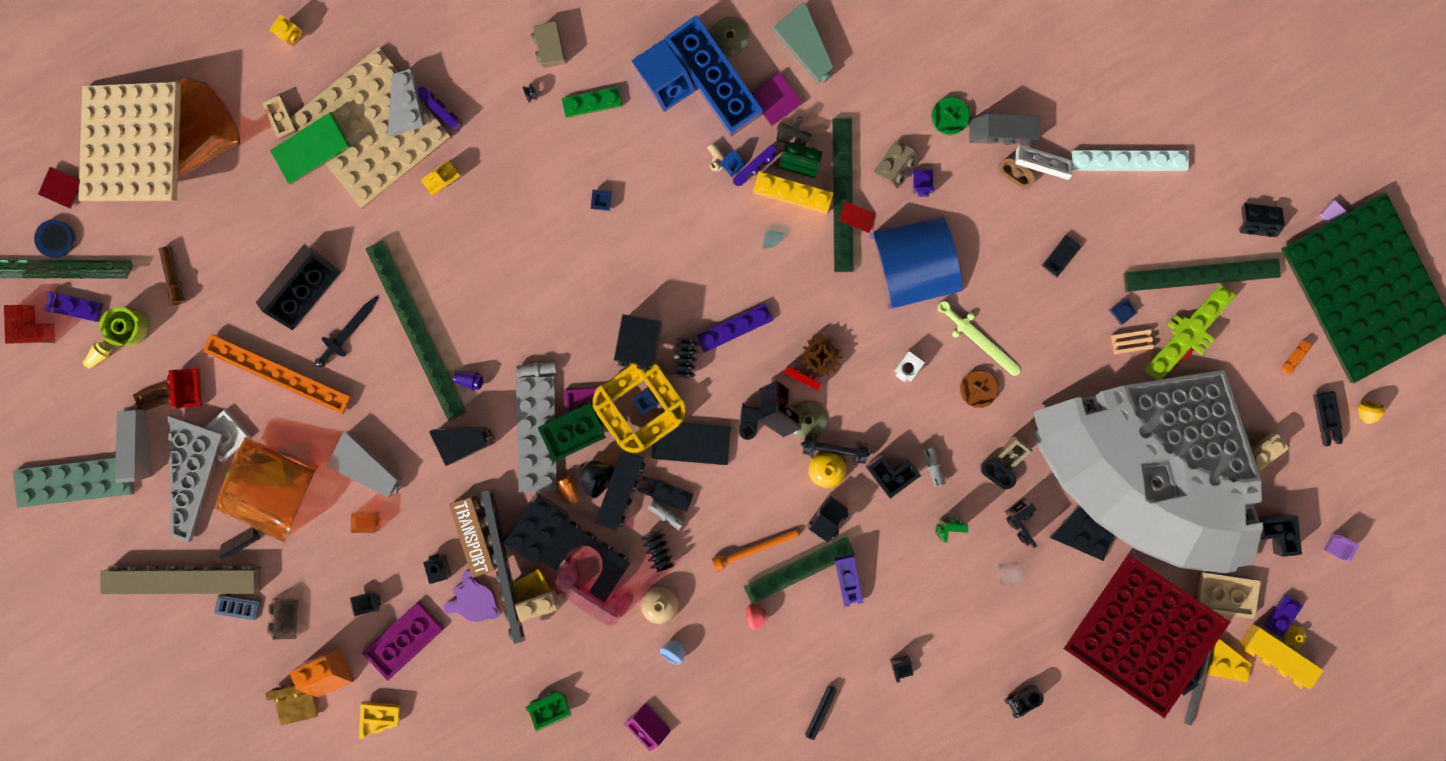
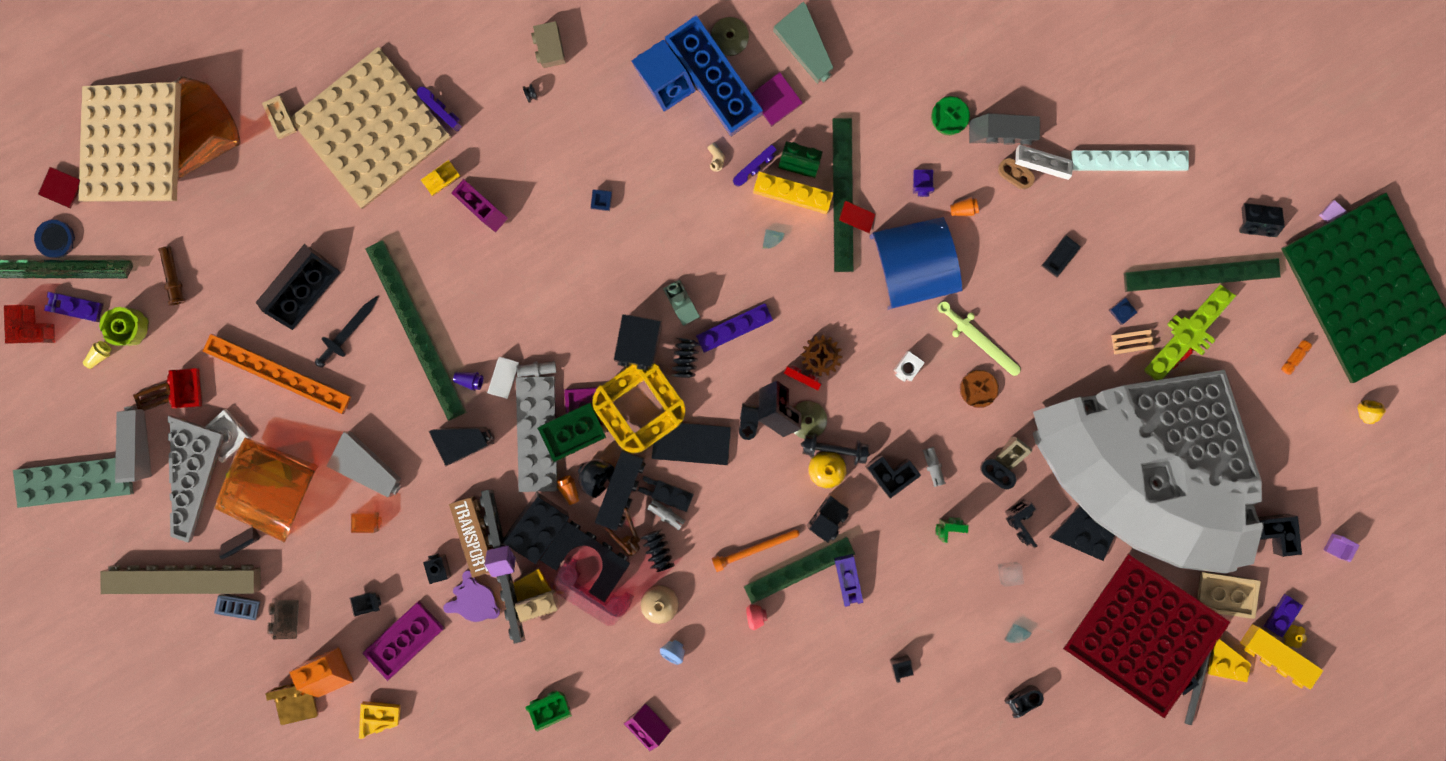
yellow brick [269,14,303,47] -> none
green tile [270,112,351,184] -> none
light grey wing [387,69,426,136] -> none
green plate [562,87,622,118] -> none
dark blue plate [632,389,659,415] -> none
blue plate [719,150,745,177] -> none
clear smoke hips [776,115,812,146] -> none
black axle [805,685,837,740] -> none
dark tan bracket [874,140,919,188] -> none
tan brick [1250,433,1289,472] -> none
black hinge [1313,391,1343,447] -> none
none -> magenta slope [451,179,508,233]
none -> medium lavender panel [485,546,516,577]
none -> white slope [487,357,519,399]
none -> reddish brown plant [605,508,641,556]
none -> sand green slope [663,279,700,326]
none -> orange cone [950,197,979,216]
none -> clear light blue tile [1004,623,1032,643]

